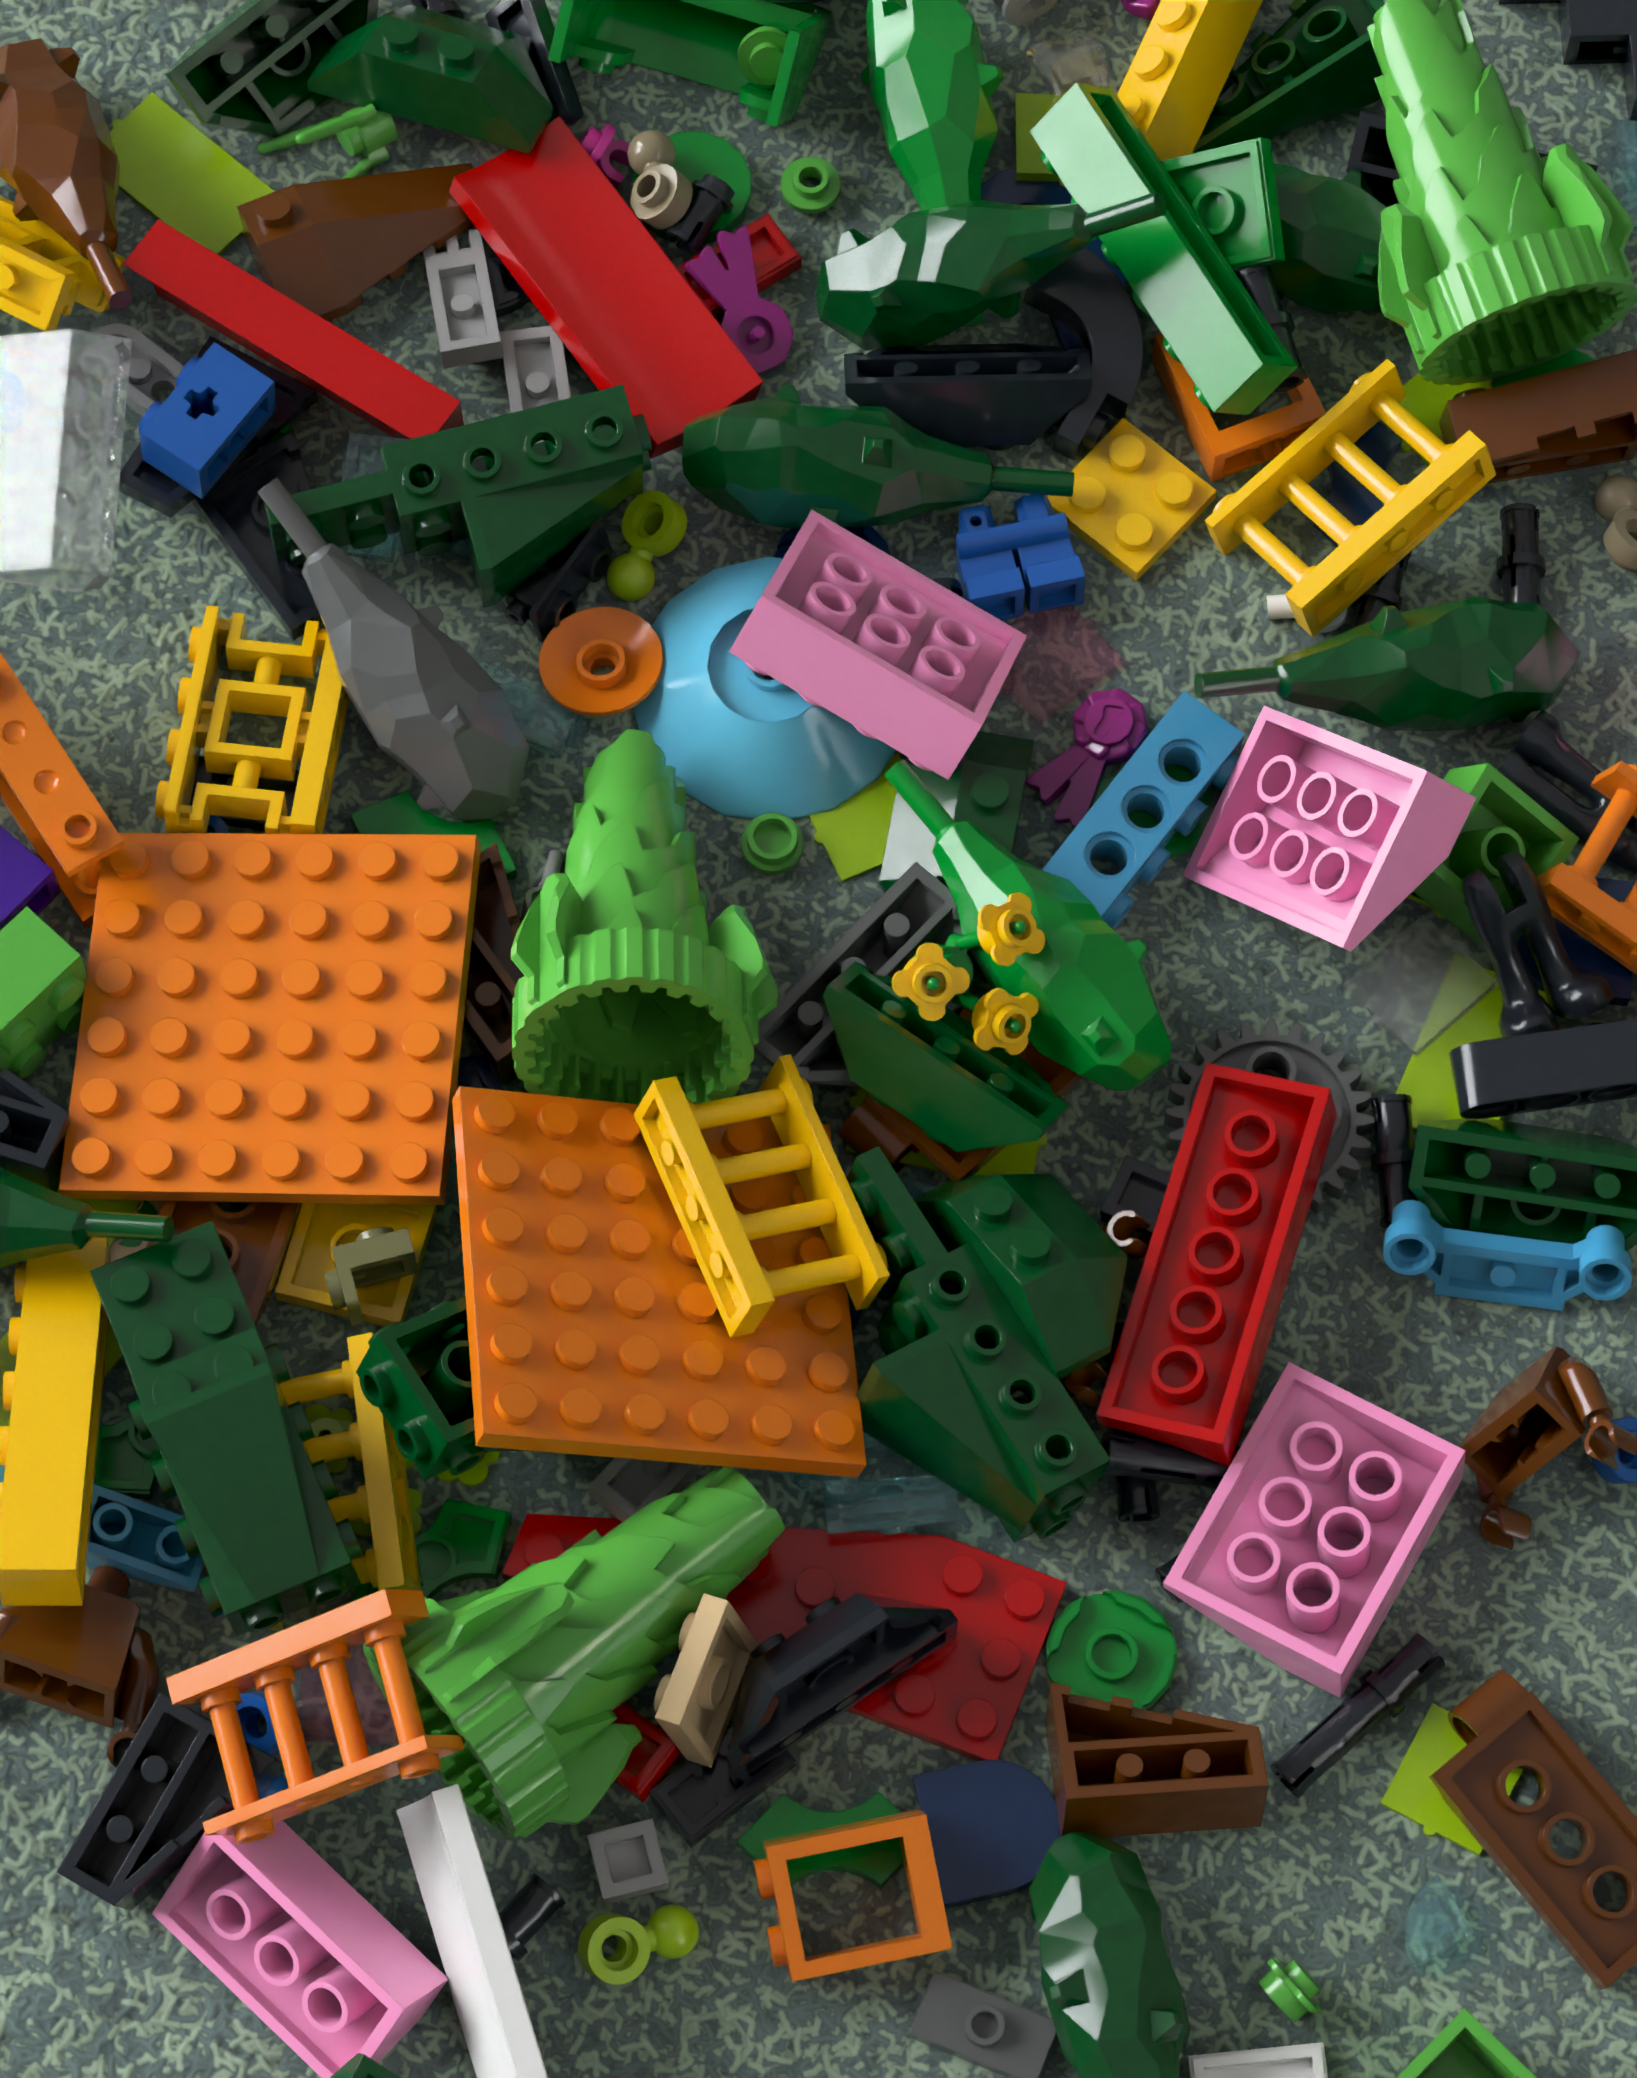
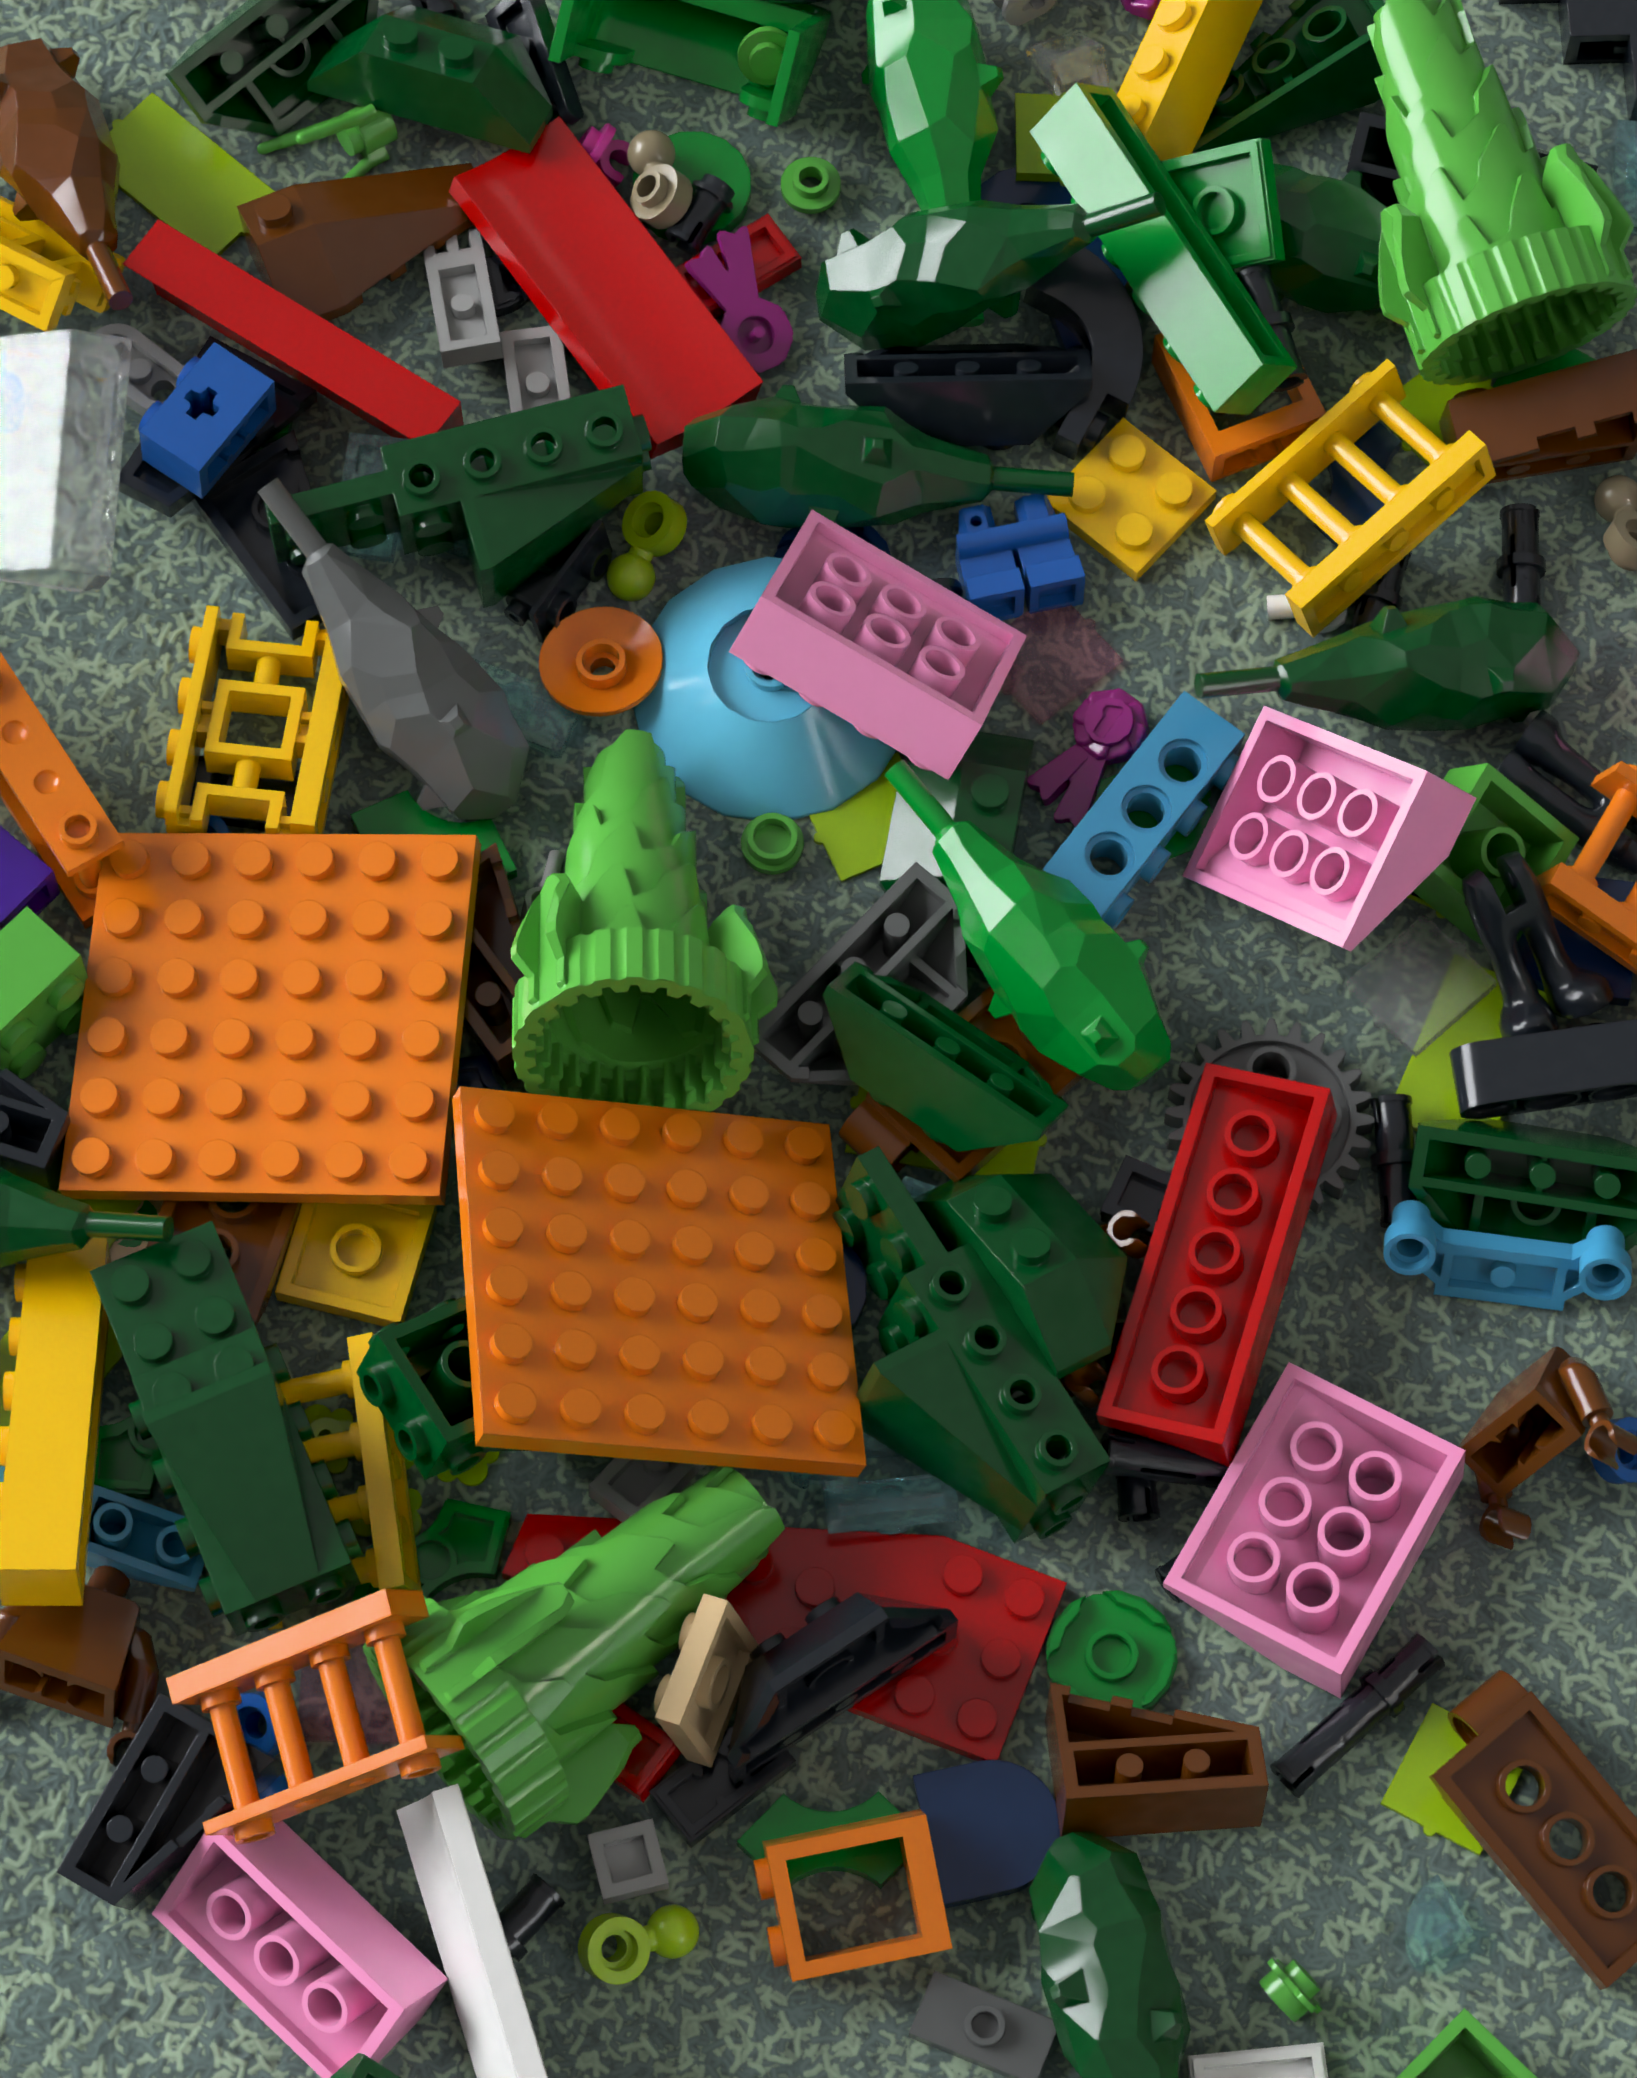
olive bracket [324,1227,418,1327] -> none
yellow fence [633,1054,890,1338] -> none
yellow plant [892,892,1045,1055] -> none

